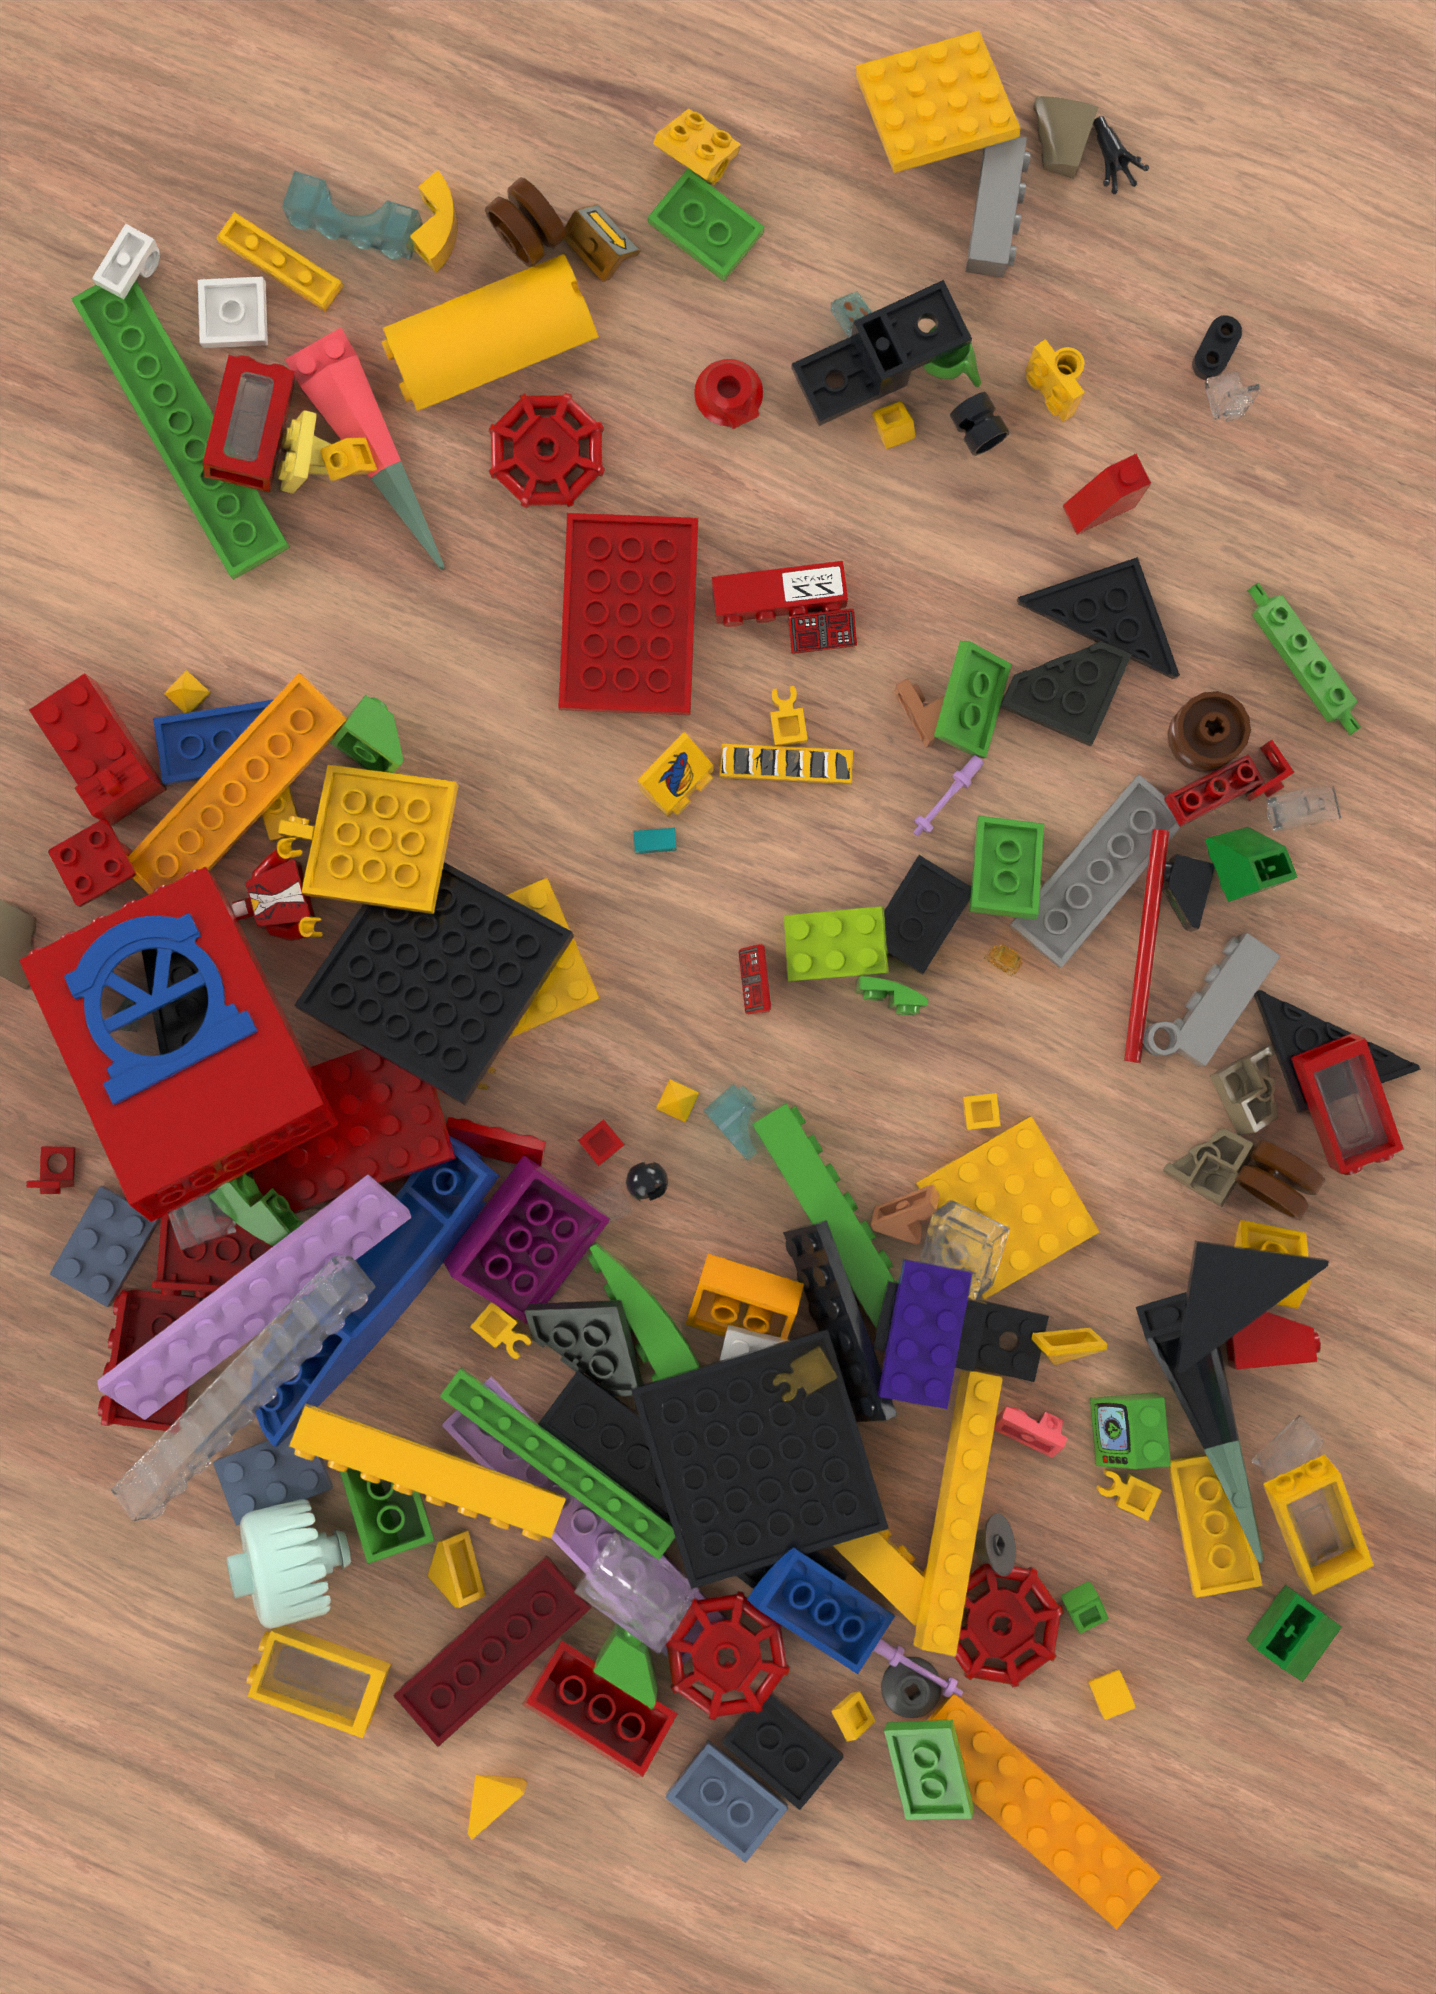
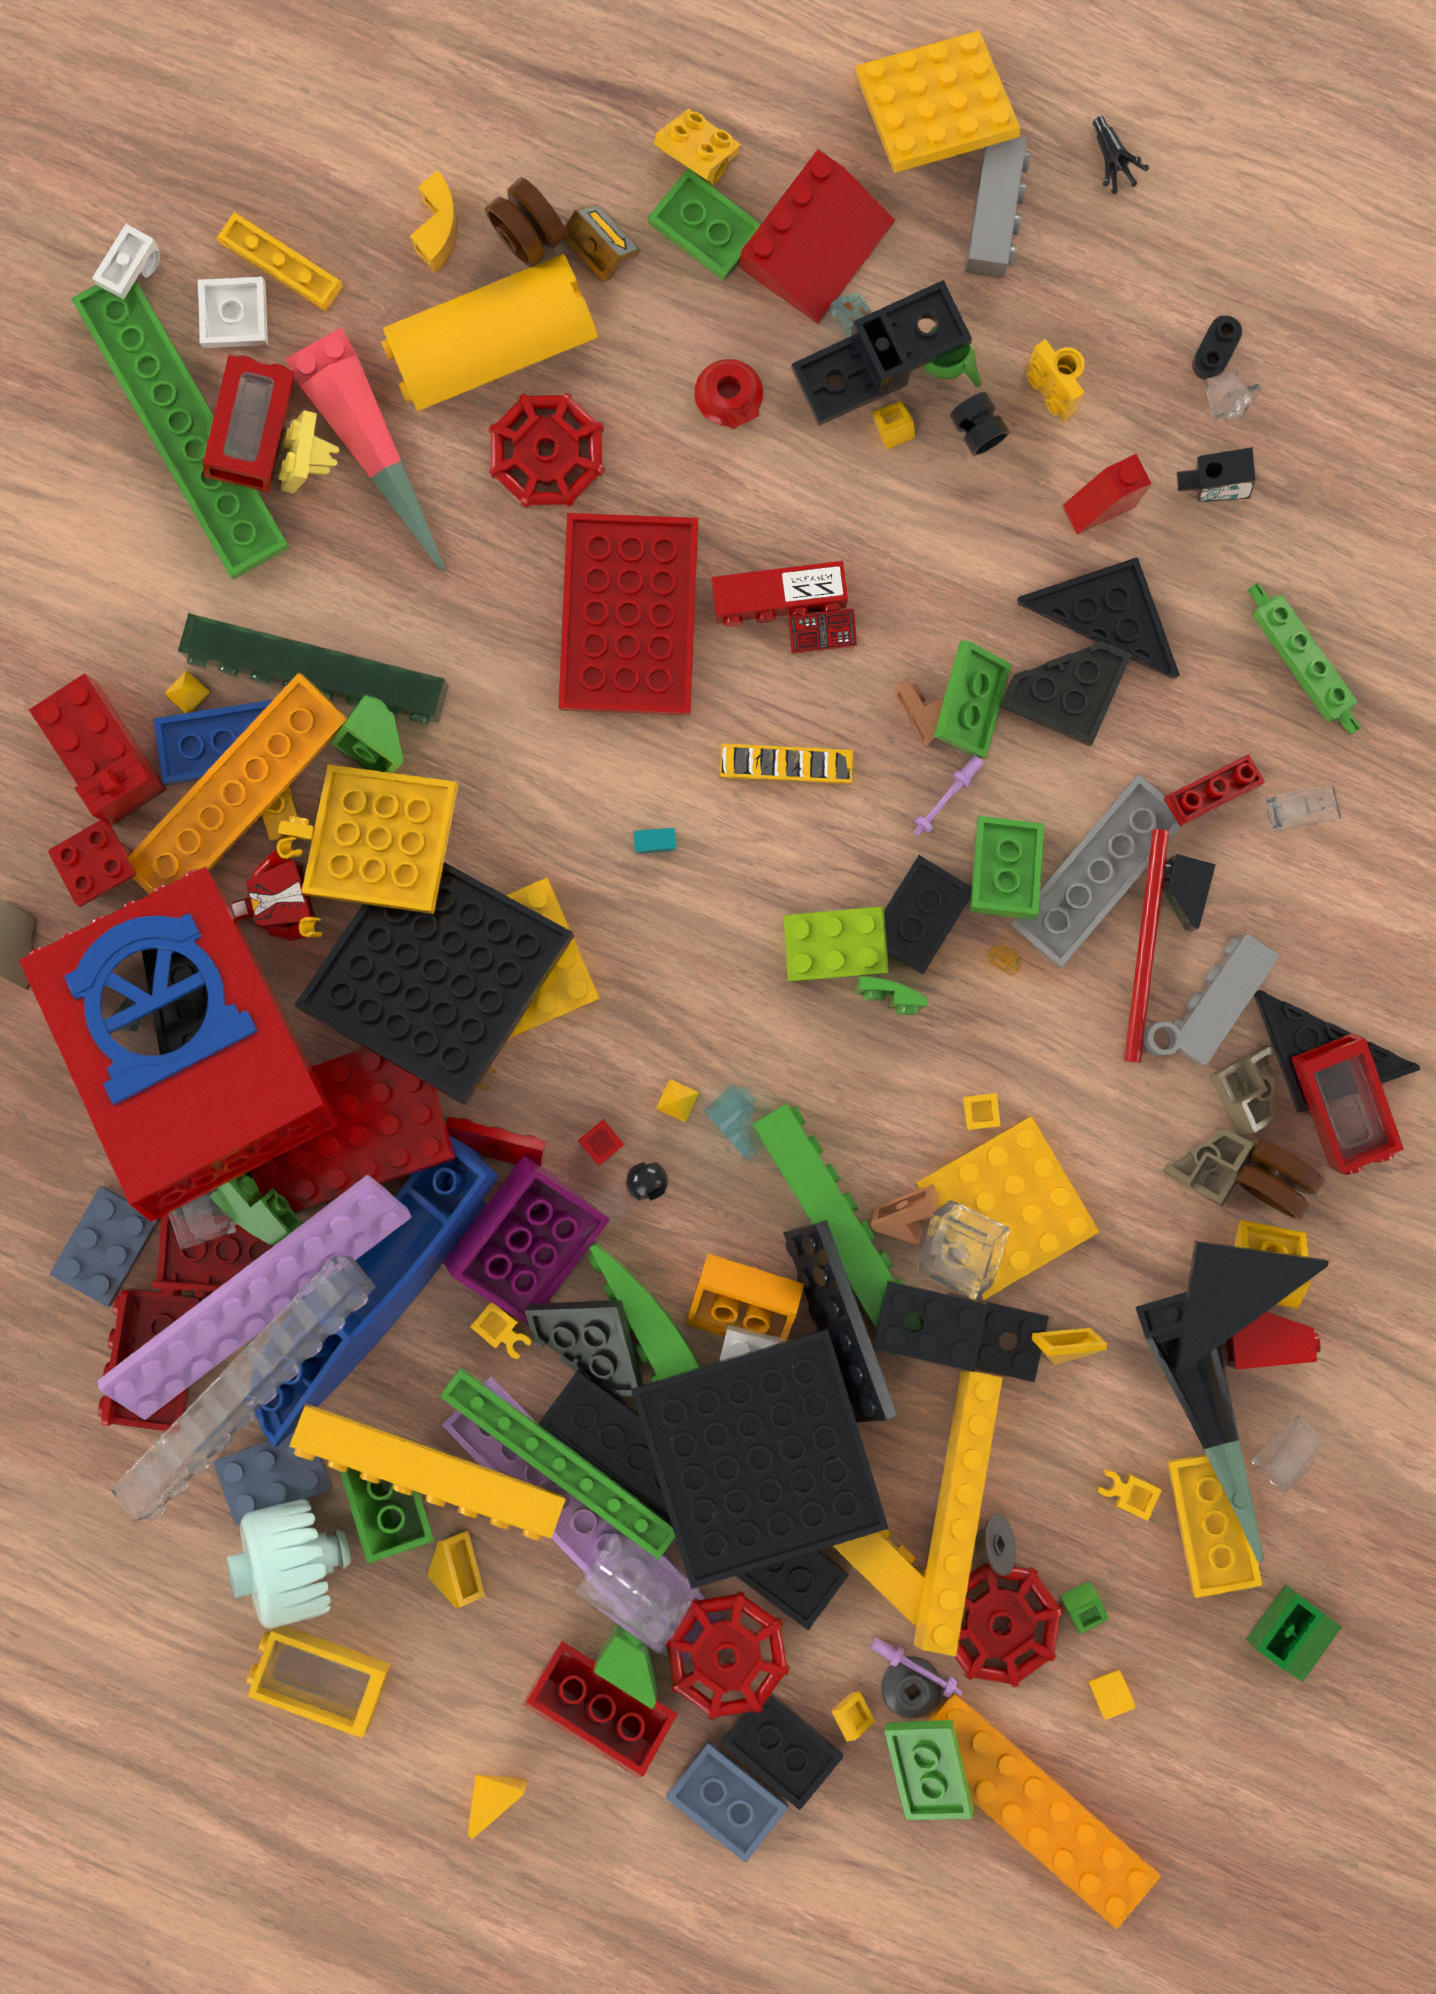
red bracket [26,1146,75,1194] -> none
clear light blue arch [282,171,423,260] -> none
yellow bracket [320,438,377,481] -> none
dark red plate [393,1555,591,1747] -> none
yellow slope [637,732,714,818] -> none
slope [739,944,771,1014] -> none
blue slope [747,1547,895,1674] -> none
yellow plate [770,686,808,746] -> none
clear yellow plate [773,1346,837,1402] -> none
dark purple plate [878,1259,973,1409] -> none
coral hinge [994,1406,1068,1458] -> none
dark tan slope [1034,96,1098,179] -> none
bright green slope [1089,1392,1171,1469] -> none
reddish brown wheel [1168,691,1251,772] -> none
green slope [1204,827,1298,902] -> none
red bracket [1246,740,1294,802] -> none
yellow piece [1263,1454,1374,1595] -> none
none -> clear green brick [178,613,449,725]
none -> red slope [740,149,895,324]
none -> black torso [1176,447,1255,502]

